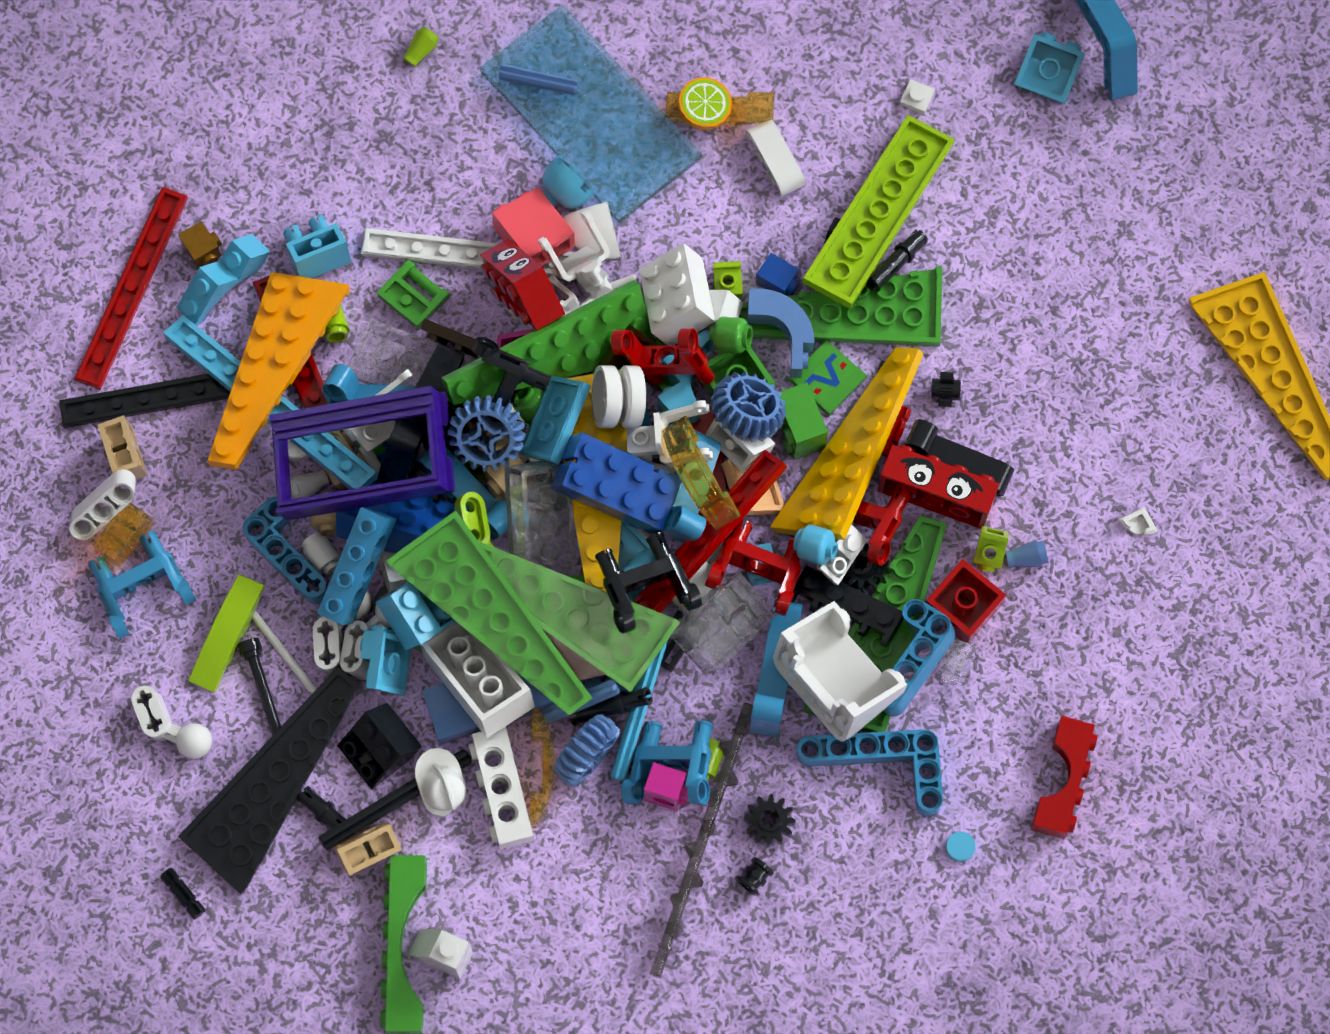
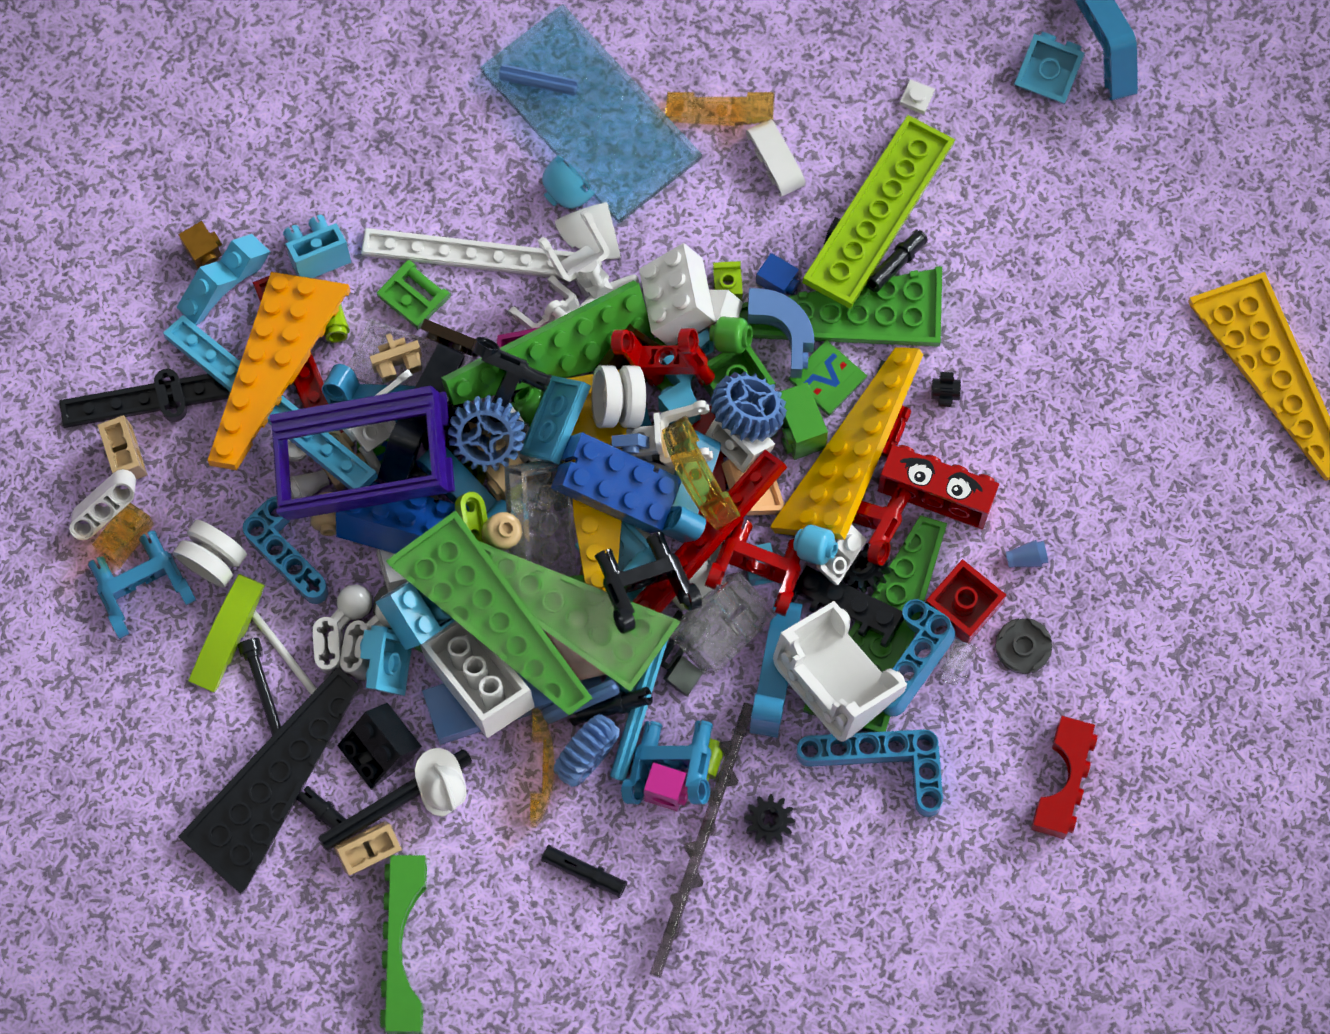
red tile [74,187,188,390] -> none
white beam [131,686,212,759] -> none
black axle [160,868,205,919] -> none
white brick [301,532,340,576] -> none
dark azure brick [317,507,397,625] -> none
lime cone [402,26,439,67] -> none
white slope [407,929,473,980] -> none
white brick [469,726,534,849] -> none
red brick [480,239,565,331] -> none
coral brick [492,187,574,266] -> none
tile [677,77,732,131] -> none
black bush [735,857,774,896] -> none
black beam [905,419,1014,497] -> none
medium azure tile [946,832,976,862] -> none
lime brick [973,526,1009,572] -> none
white tile [1119,507,1158,536] -> none
none -> black beam [154,369,187,422]
none -> white wheel [173,520,247,588]
none -> tan hips [369,333,422,383]
none -> tan head [481,512,522,551]
none -> black pin [541,845,627,898]
none -> medium blue plate [612,433,649,455]
none -> pearl dark grey tile [663,655,703,696]
none -> dark grey tile [995,618,1052,674]

